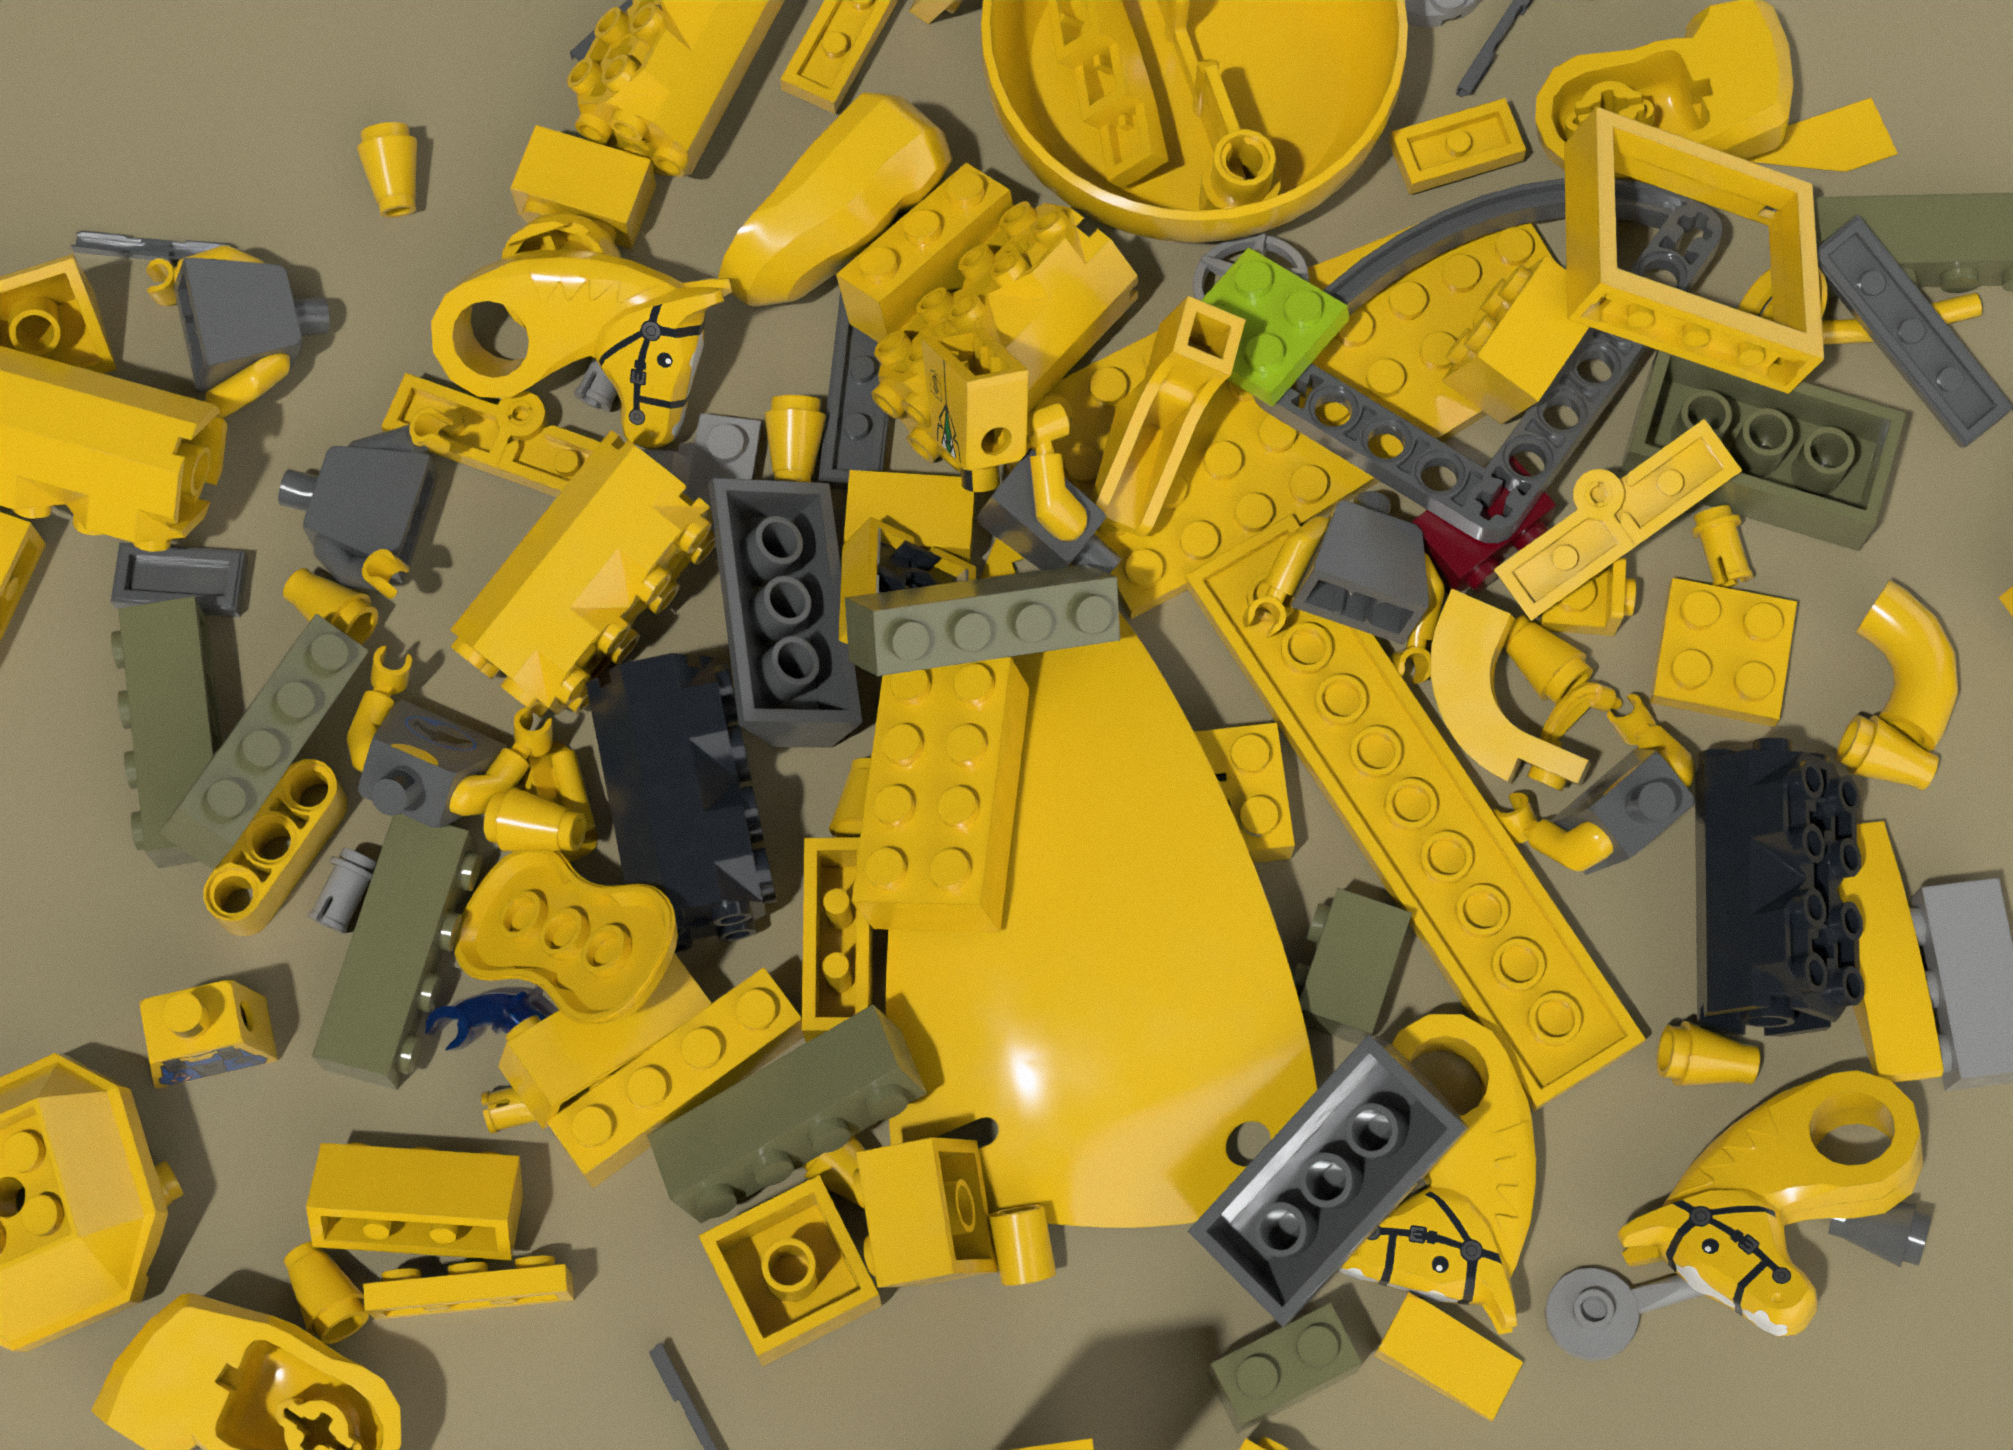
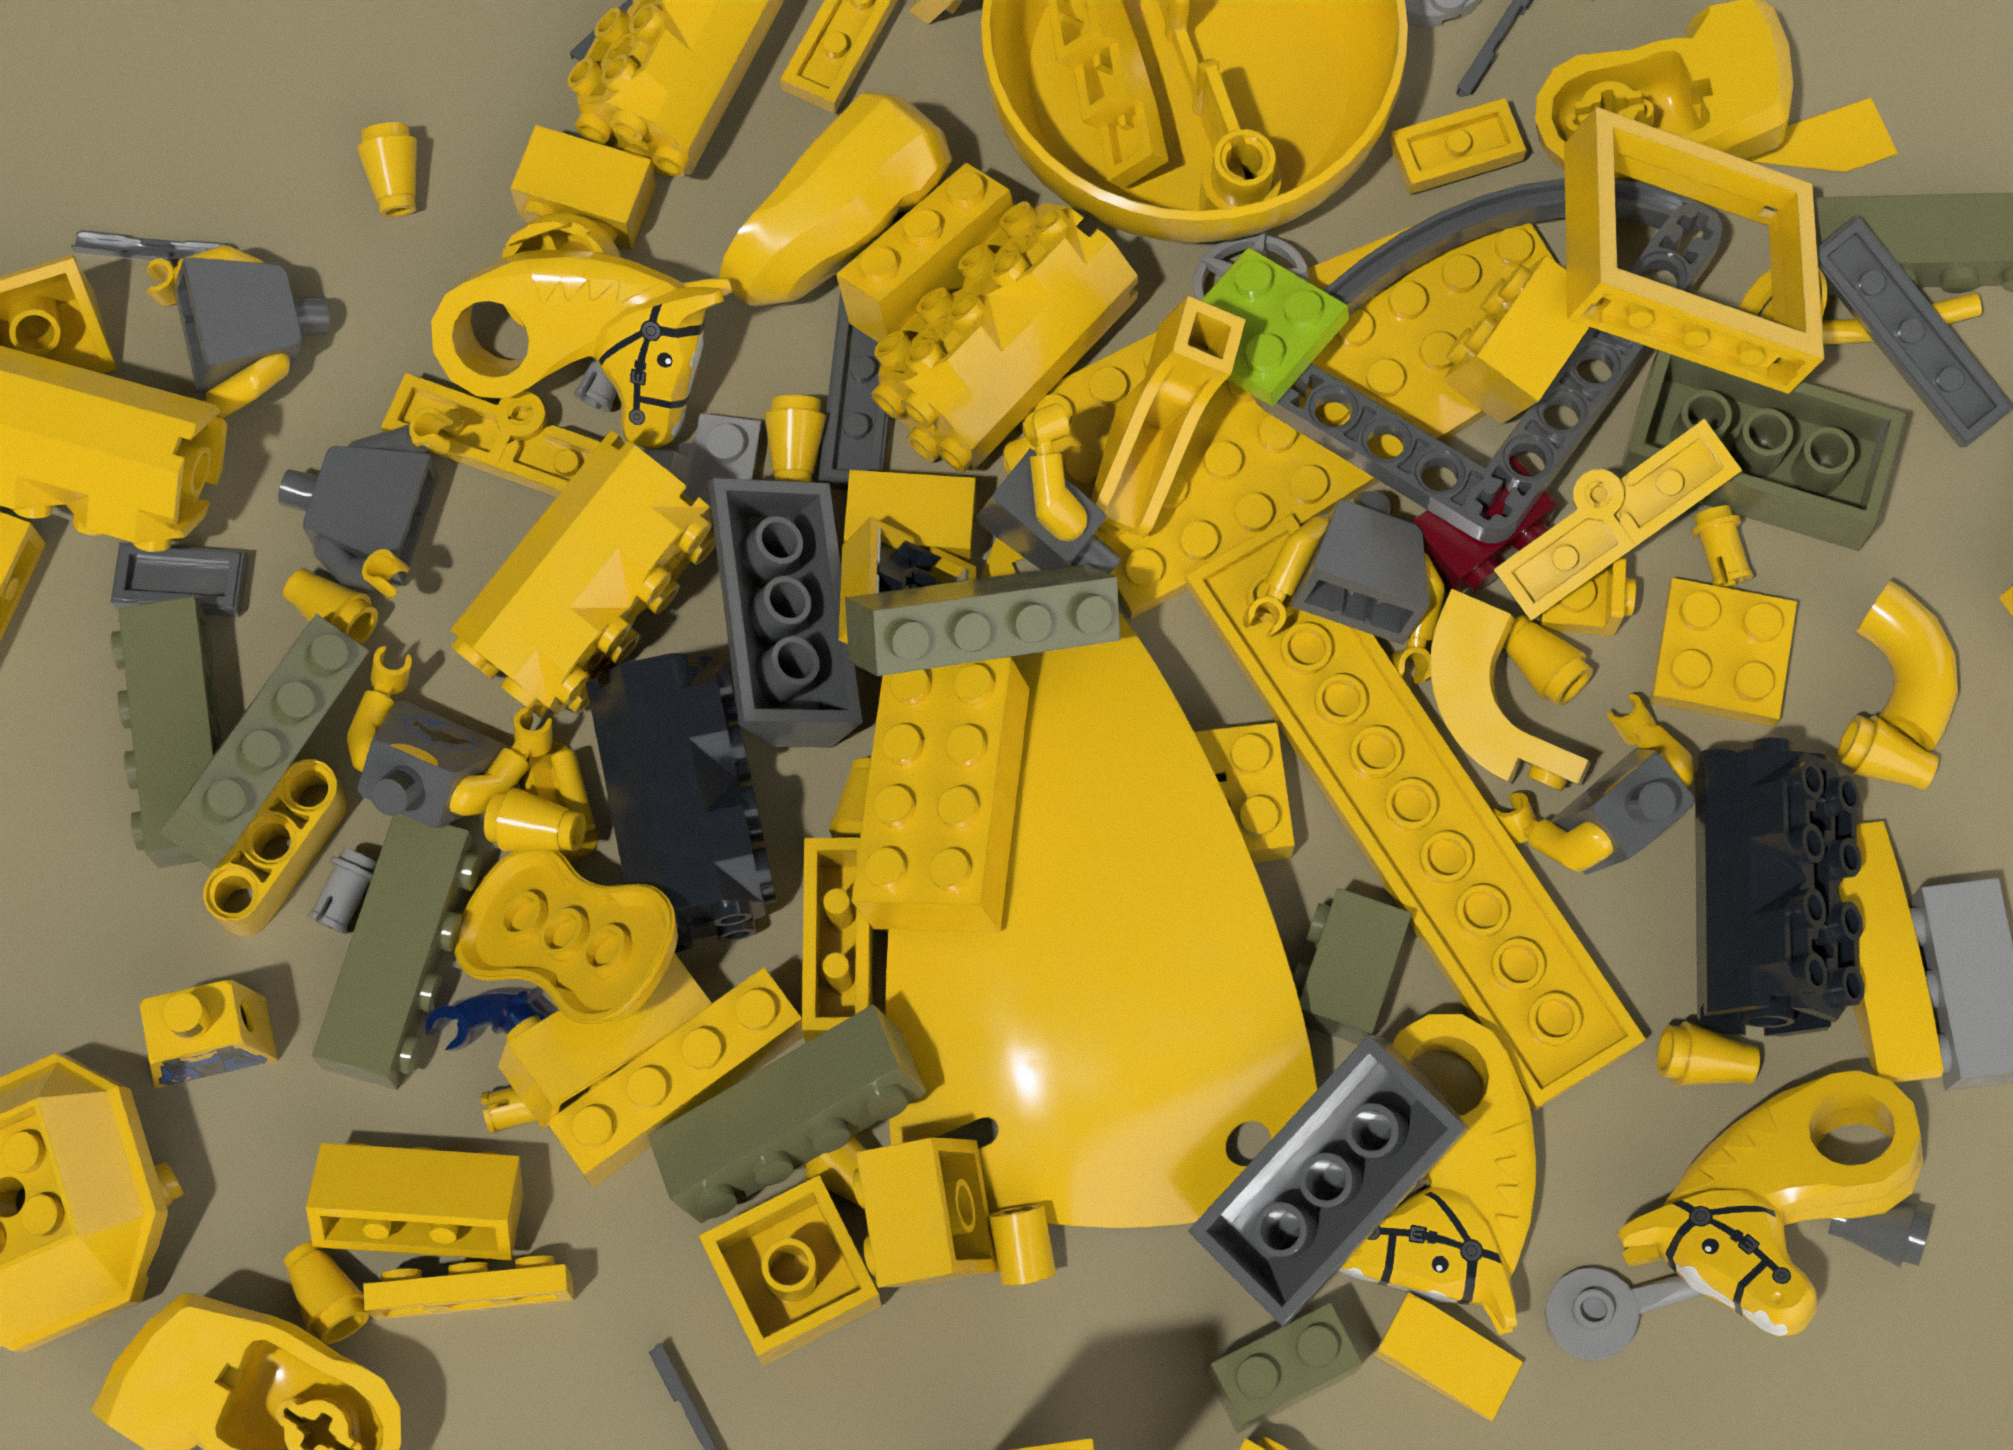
yellow torso [922,327,1028,492] -> none
yellow piece [1541,682,1623,748] -> none

